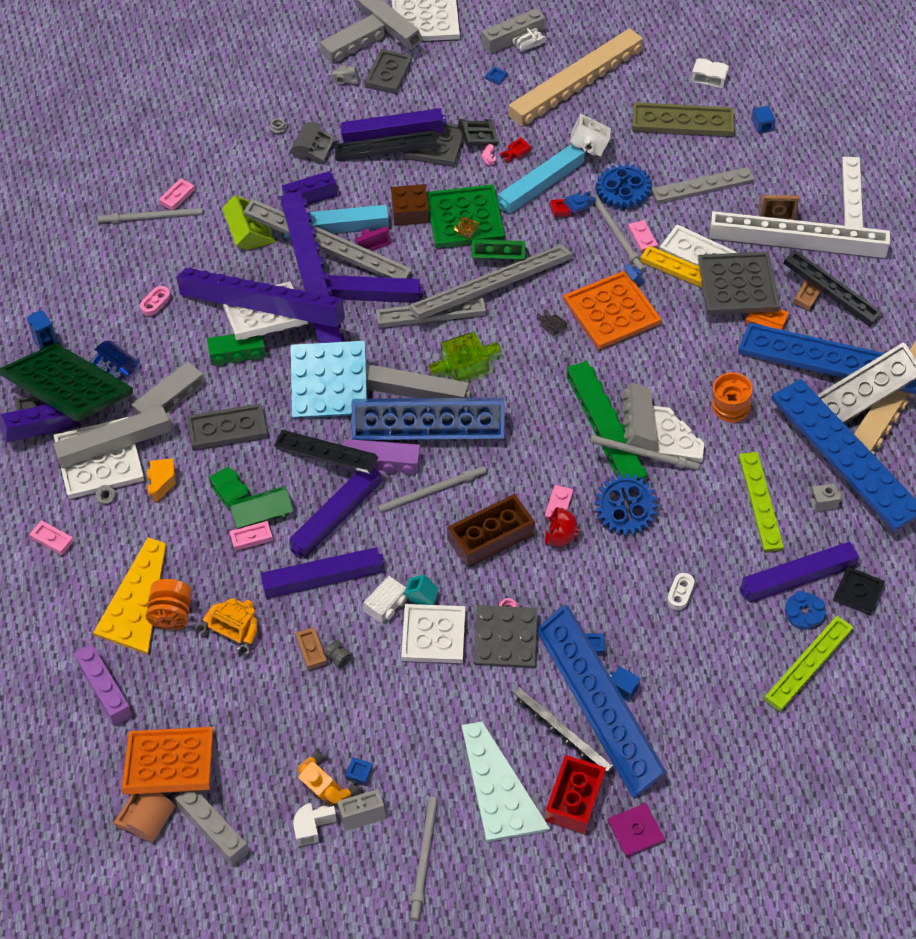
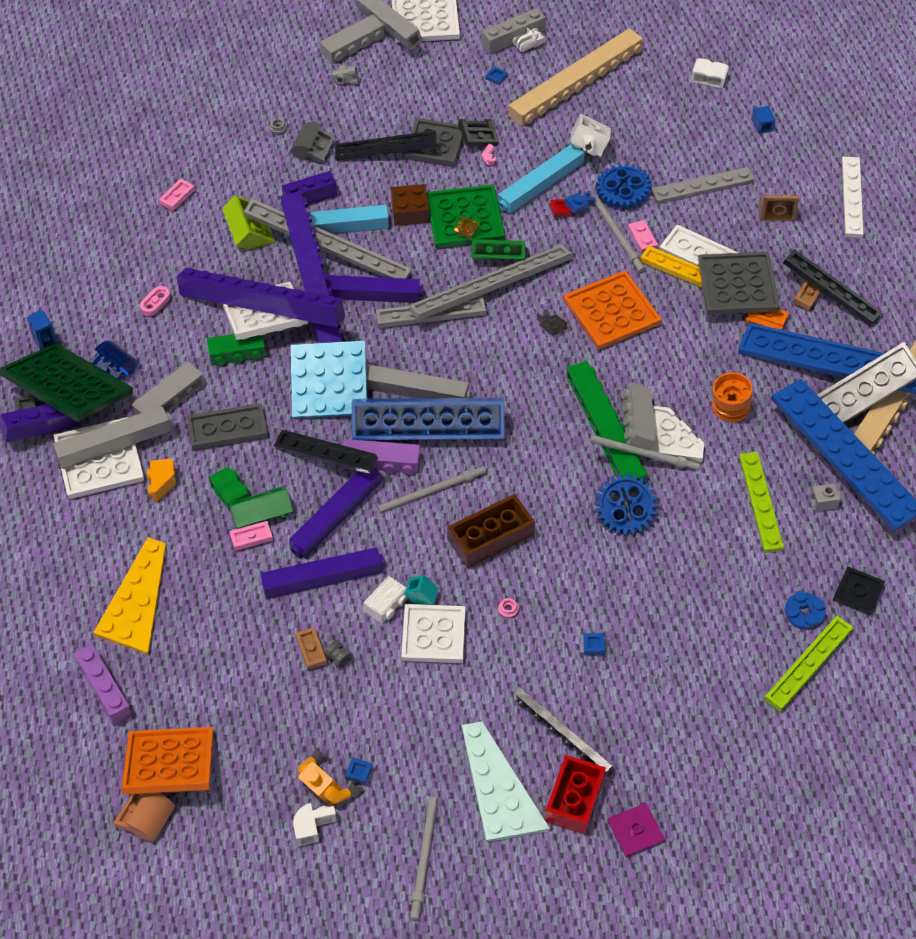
bright pink plate [29,520,74,556] -> none
light grey plate [96,485,115,504] -> none
light grey bar [97,208,203,224] -> none
orange wheel [146,579,193,630] -> none
light grey brick [175,790,249,867] -> none
light orange torso [195,598,257,659] -> none
light grey hinge [337,789,386,831] -> none
dark purple brick [341,108,447,143] -> none
magenta tile [355,226,391,251] -> none
dark grey plate [365,49,412,94] -> none
clear neon green brick [428,331,501,381] -> none
dark grey plate [473,605,537,668] -> none
red plate [500,137,532,164] -> none
blue plate [536,605,667,798] -> none
bright pink plate [544,485,573,520] -> none
red cylinder [545,507,579,547] -> none
blue brick [610,666,641,702] -> none
blue plate [624,264,645,285] -> none
olive plate [632,102,734,136] -> none
white plate [667,573,694,610] -> none
white brick [709,211,890,258] -> none
dark purple brick [740,541,859,603] -> none

